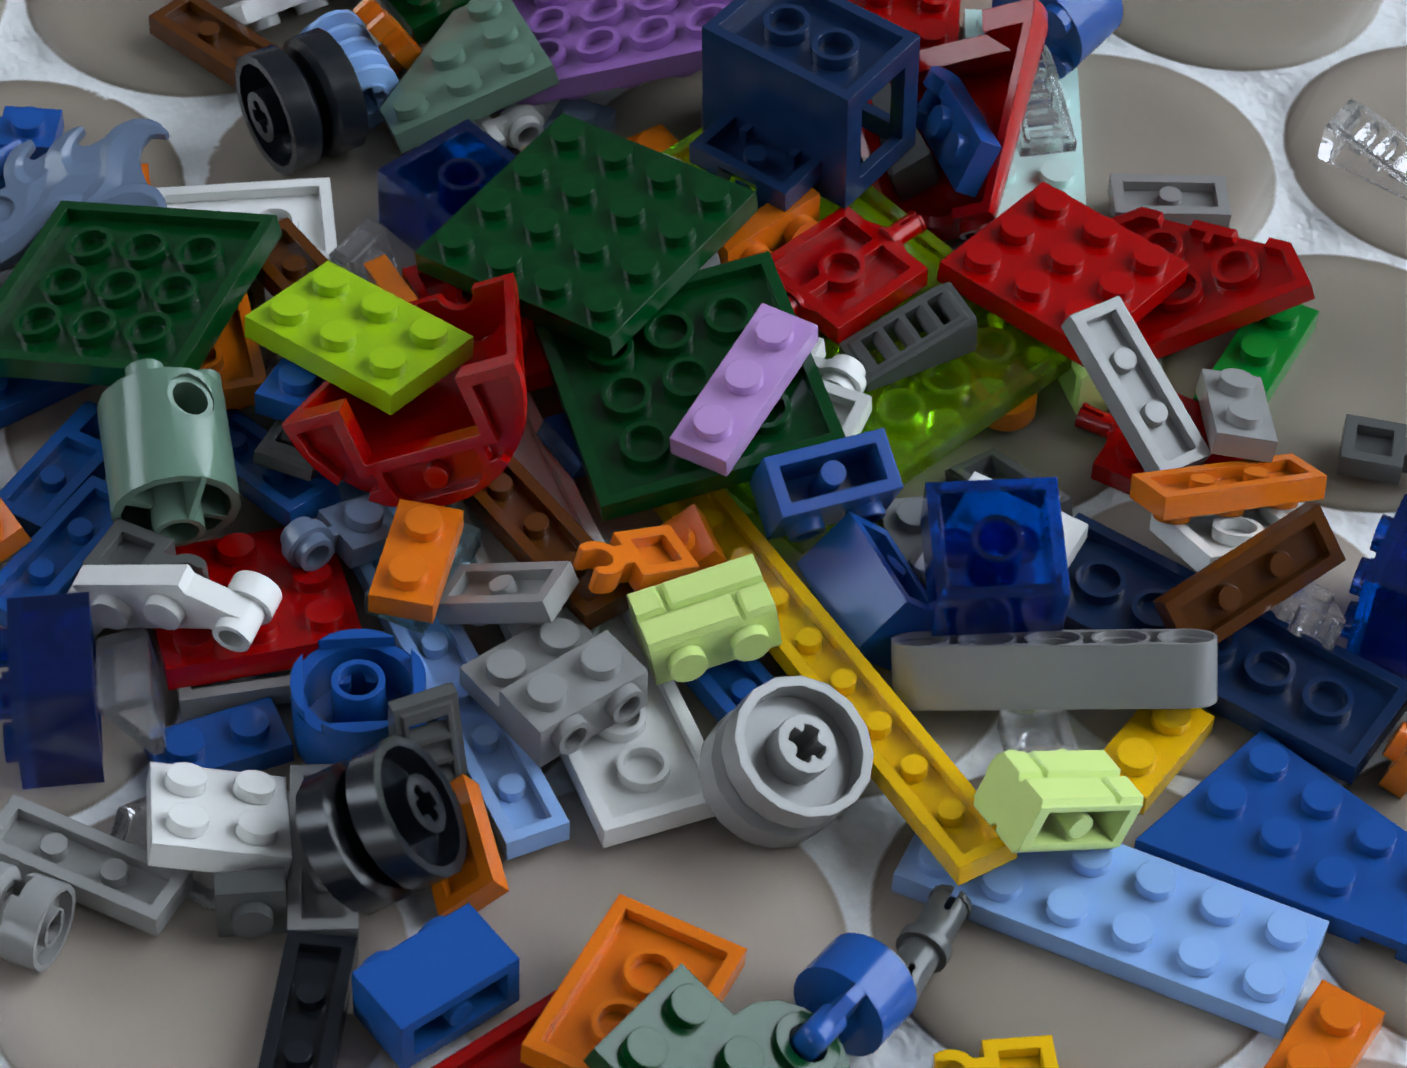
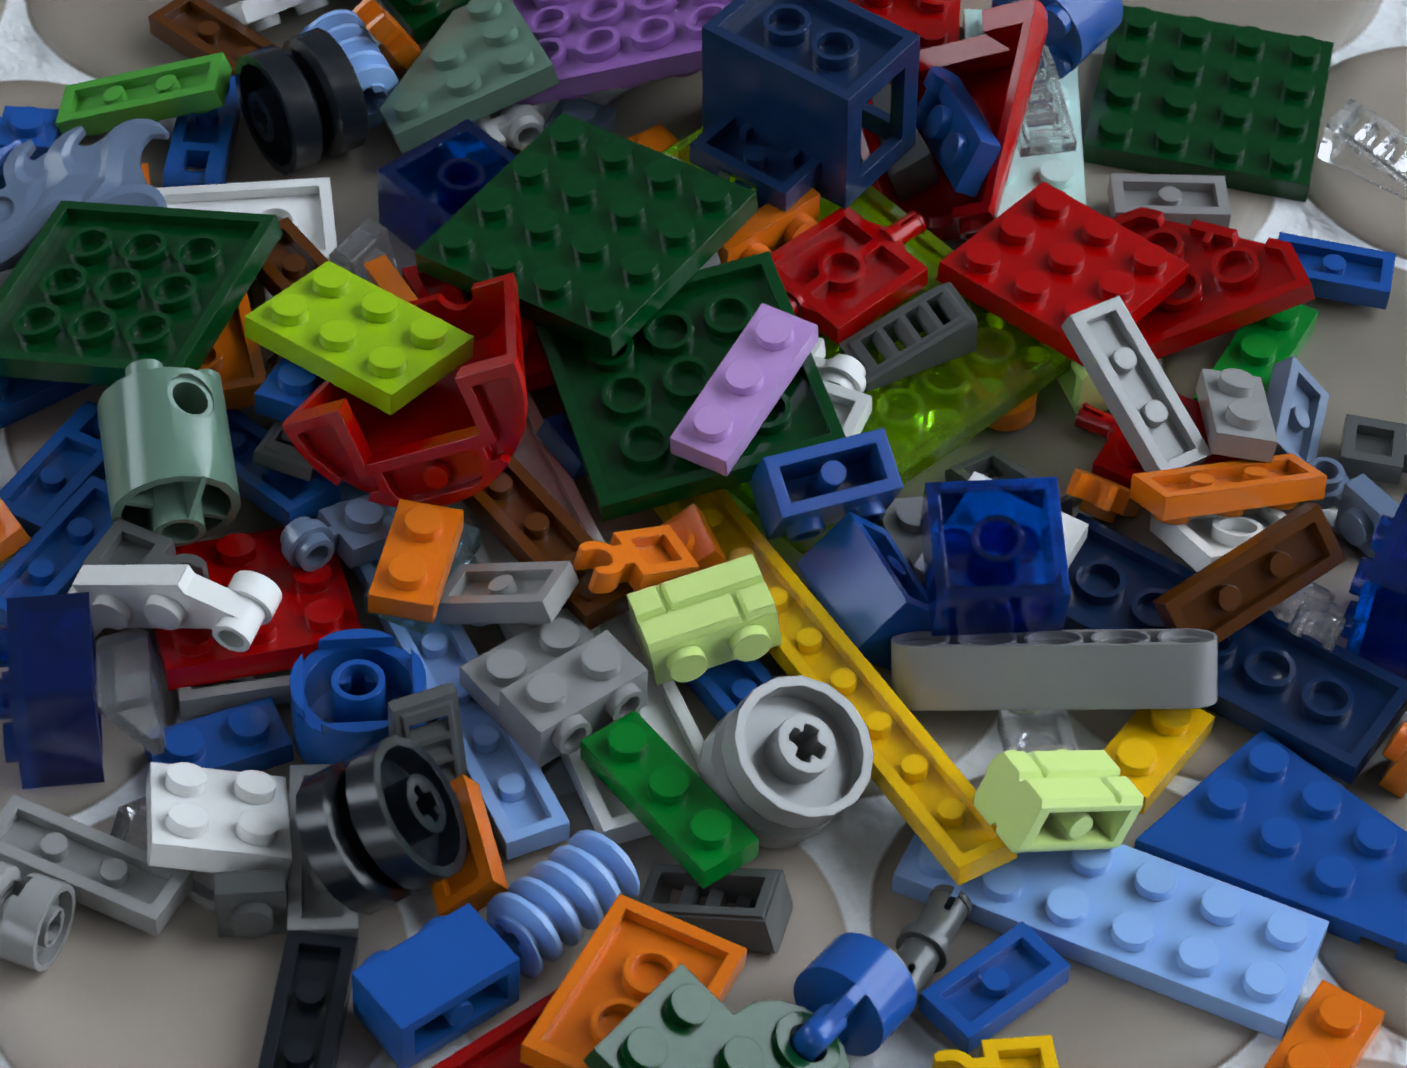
none -> bright green plate [56,52,232,136]
none -> blue plate [163,76,241,187]
none -> light blue piece [486,830,640,978]
none -> green plate [580,710,759,889]
none -> dark grey slope [639,863,793,954]
none -> blue plate [918,921,1071,1054]
none -> orange plate [1065,468,1141,524]
none -> dark green plate [1083,5,1334,202]
none -> sand blue plate [1266,356,1329,463]
none -> blue plate [1278,232,1396,310]
none -> sand blue plate [1305,457,1406,564]

